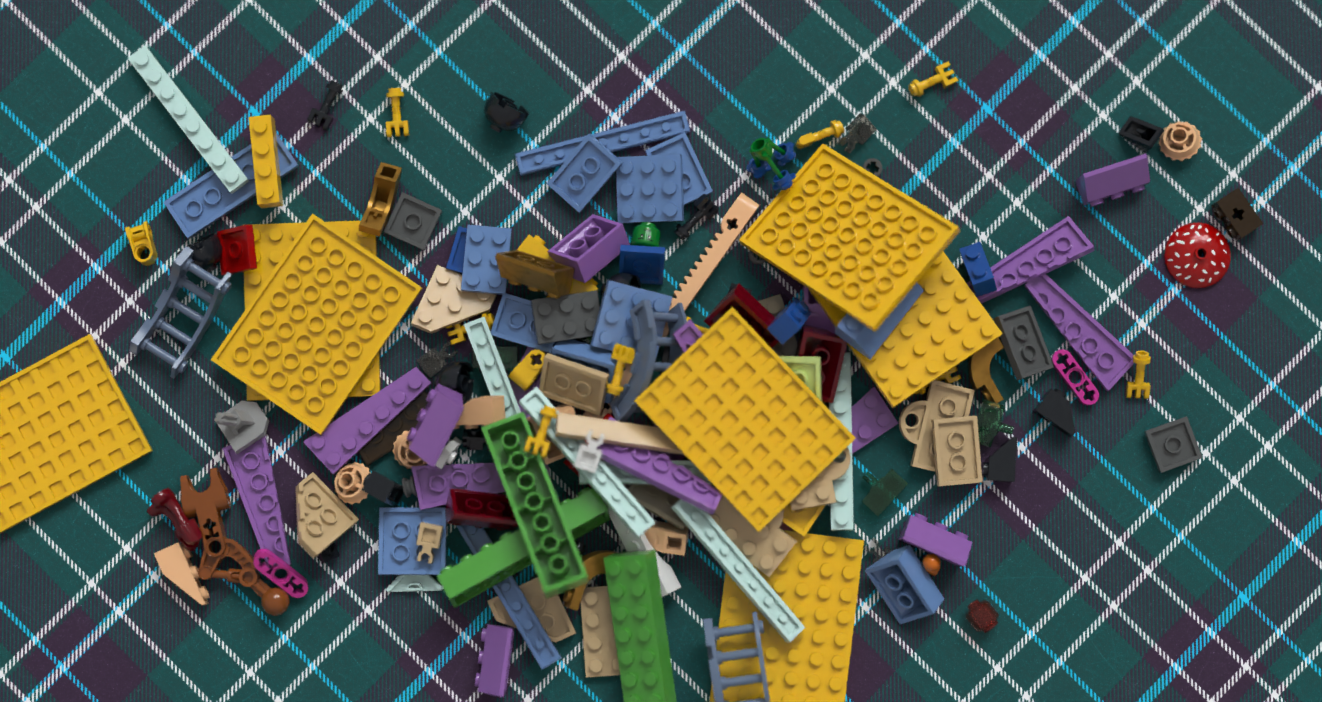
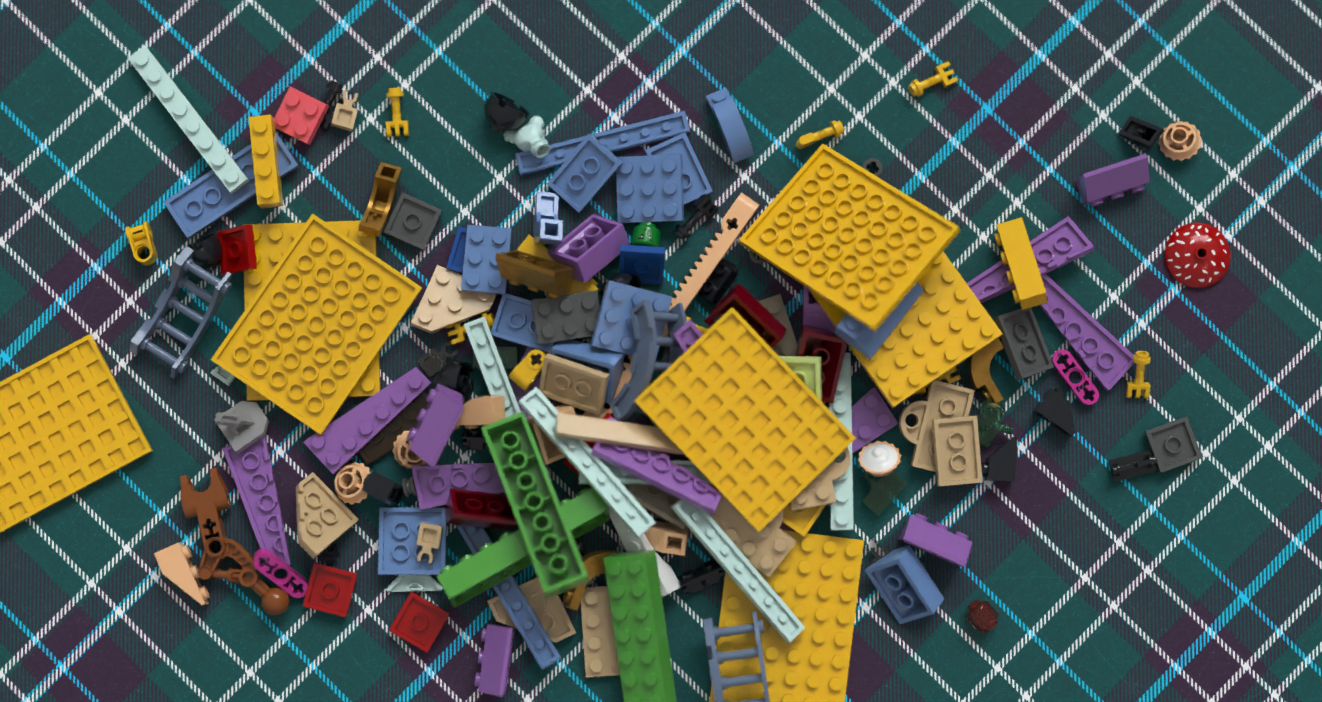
dark red piece [147,488,202,551] -> none
white plate [435,437,463,469] -> none
yellow hinge [524,405,558,458] -> none
white plate [574,430,604,473] -> none
yellow hinge [606,343,635,396] -> none
plant [746,138,796,191] -> none
blue brick [767,297,812,345] -> none
clear smoke plate [837,113,877,154] -> none
orange bar [923,554,941,576] -> none
blue brick [959,242,997,297] -> none
dark brown brick [1212,188,1263,241] -> none
none -> light aqua tile [210,366,236,386]
none -> coral plate [274,86,329,145]
none -> red plate [303,563,358,617]
none -> tan plate [330,90,358,132]
none -> red plate [389,591,450,653]
none -> light aqua animal [503,116,550,158]
none -> medium blue arch [533,191,563,245]
none -> black hinge [677,560,725,595]
none -> black hinge [698,258,739,305]
none -> medium blue arch [706,88,754,163]
none -> white piece [858,441,901,477]
none -> yellow brick [994,217,1048,310]
none -> black hinge [1108,450,1157,482]

